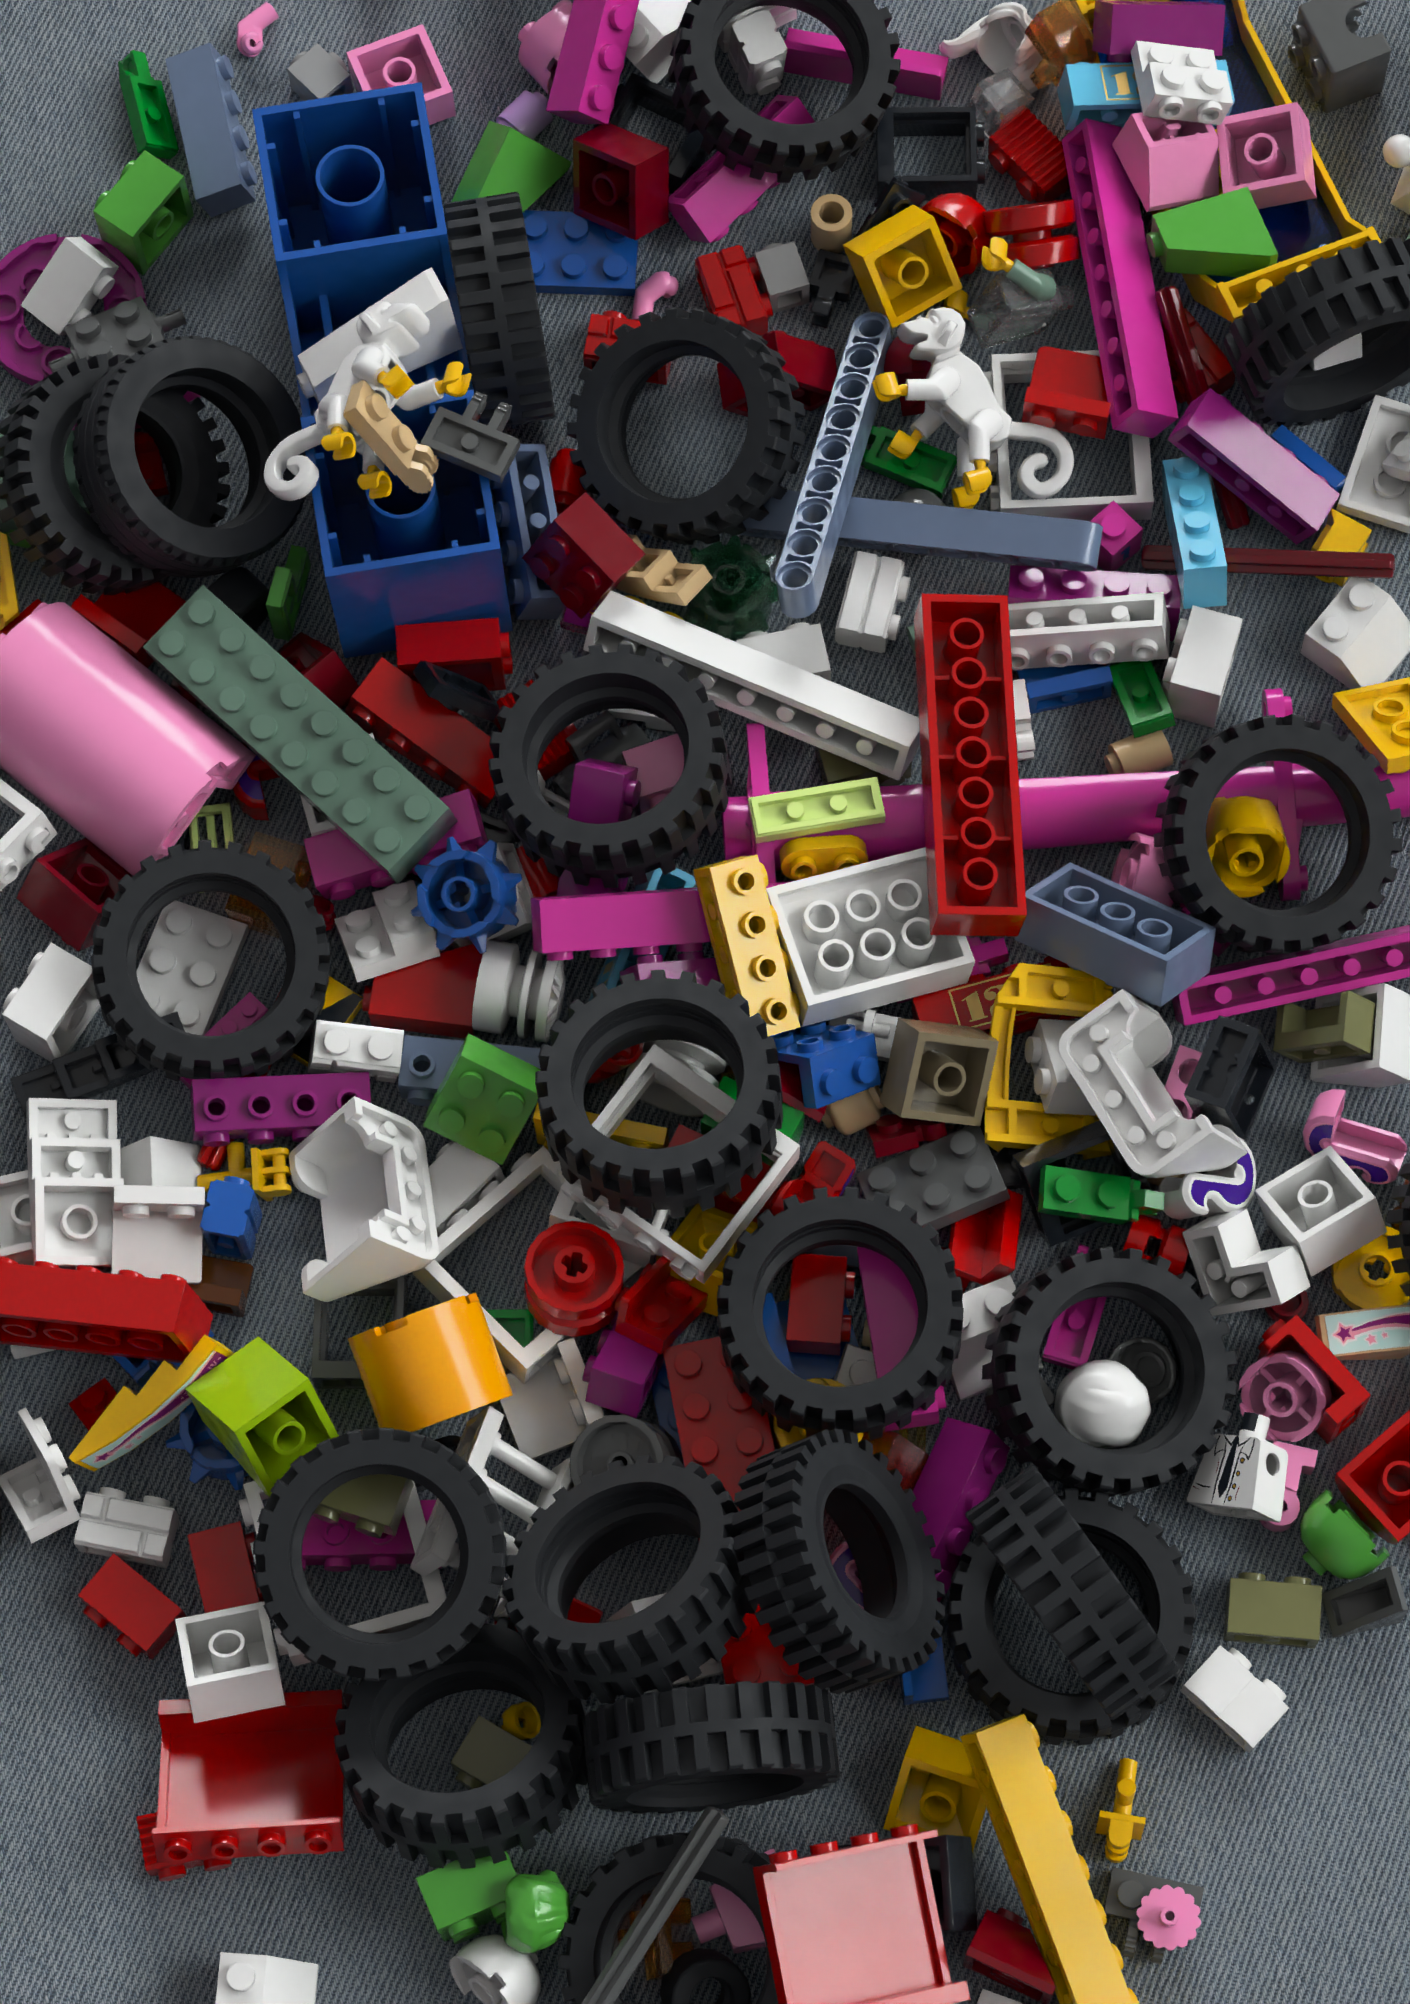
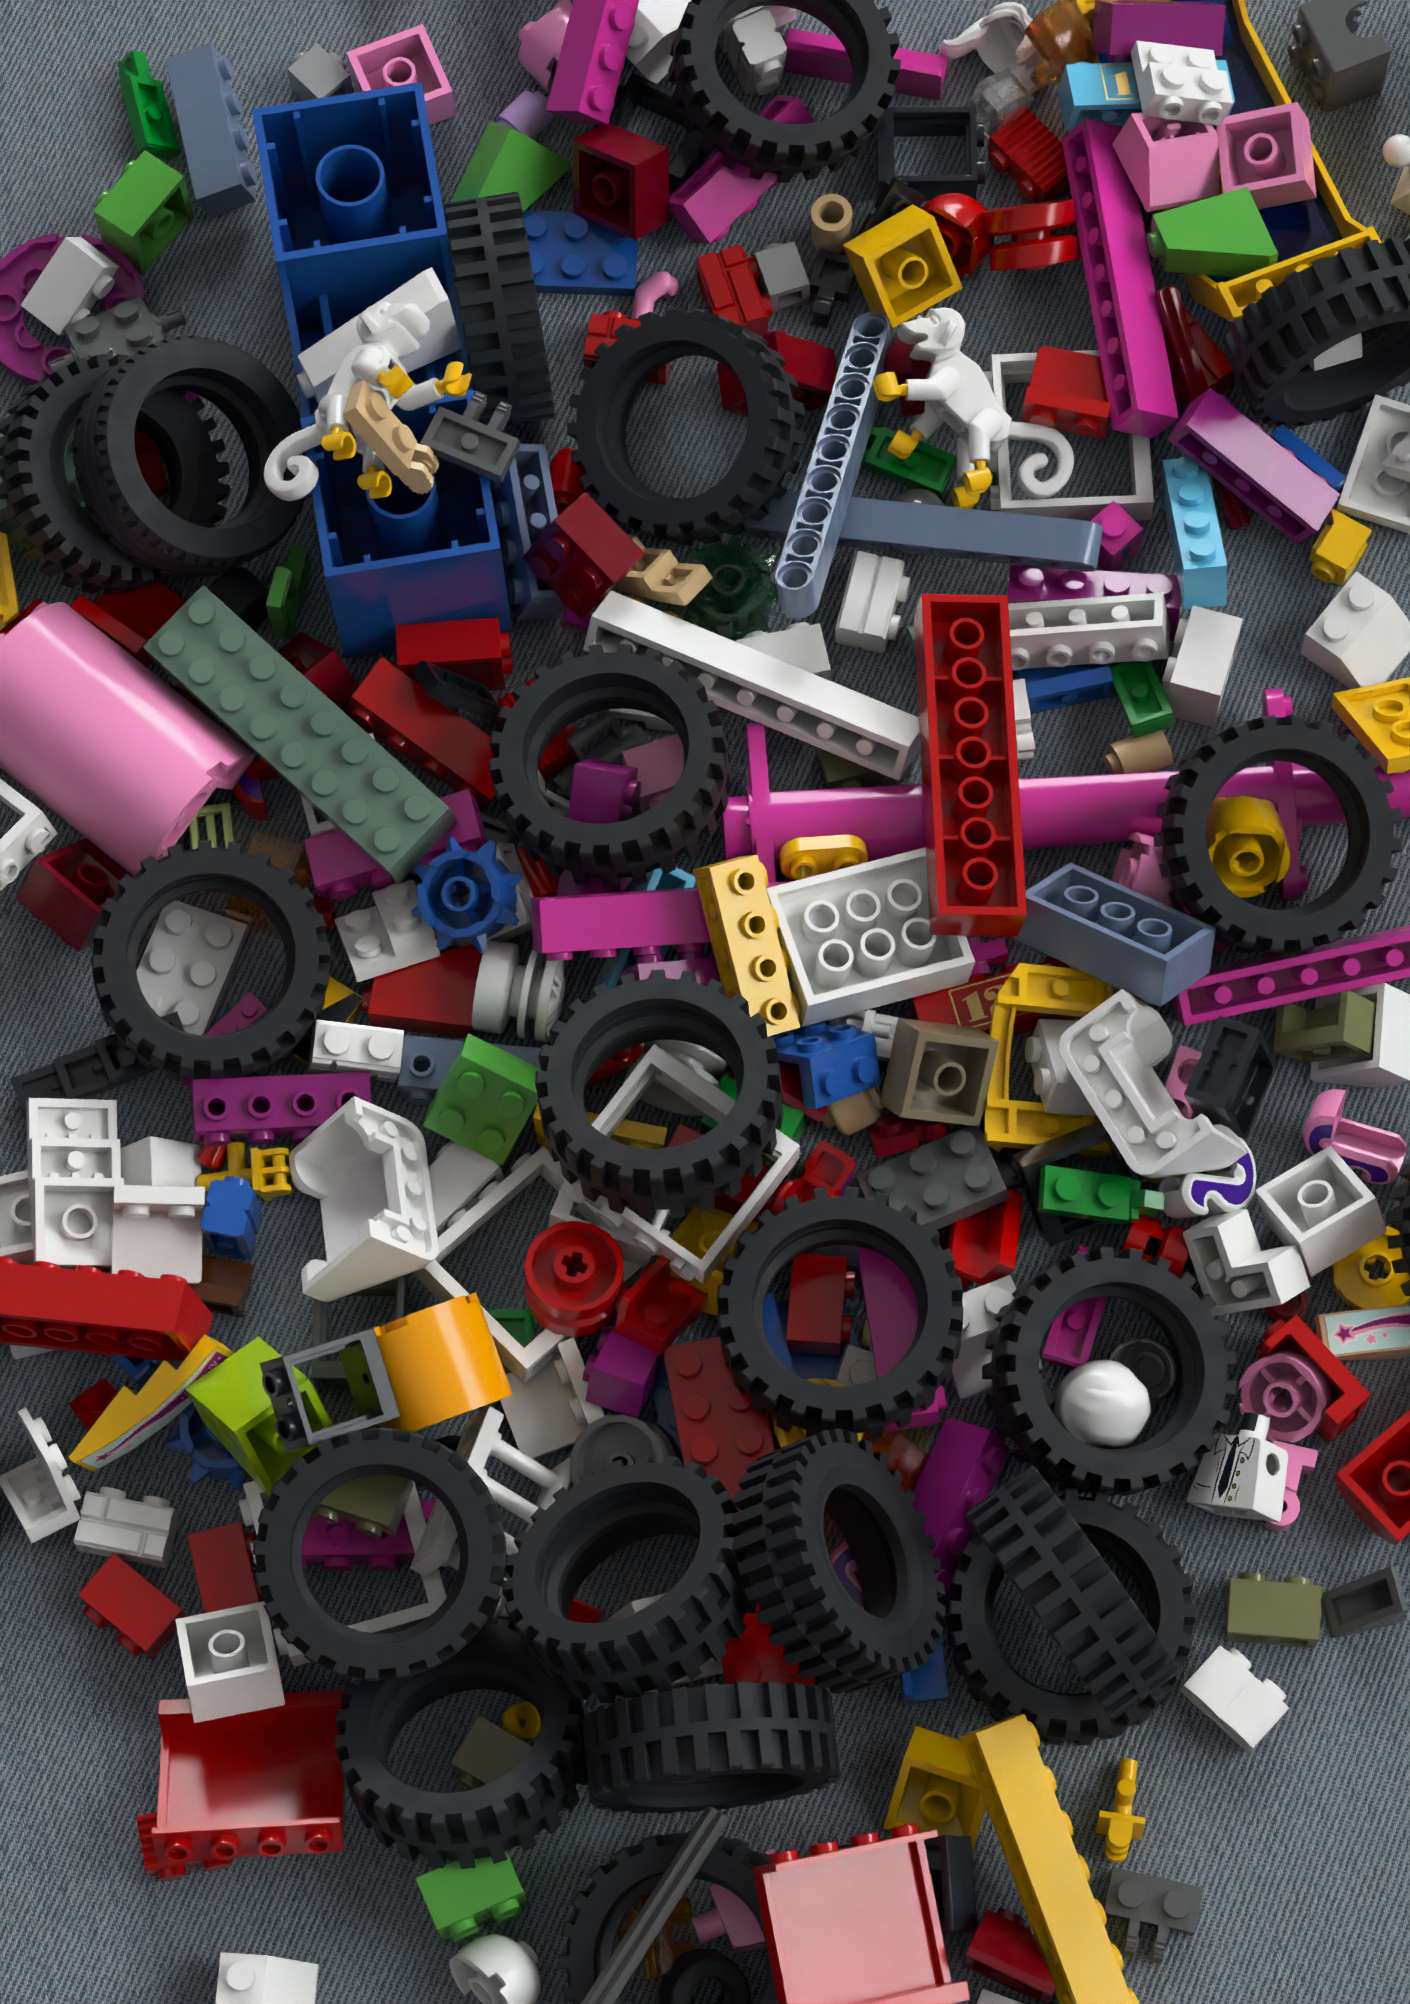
white brick [2,943,100,1062] -> none
bright pink arm [236,2,279,57] -> none
bright green hair [501,1869,570,1954] -> none
yellowish green tile [748,777,886,843] -> none
clear torso [943,237,1074,349] -> none
bright pink piece [1136,1885,1201,1951] -> none
dark red axle [1141,545,1395,579] -> none
bright green cylinder [1300,1489,1390,1580] -> none
none -> black window [259,1328,400,1452]

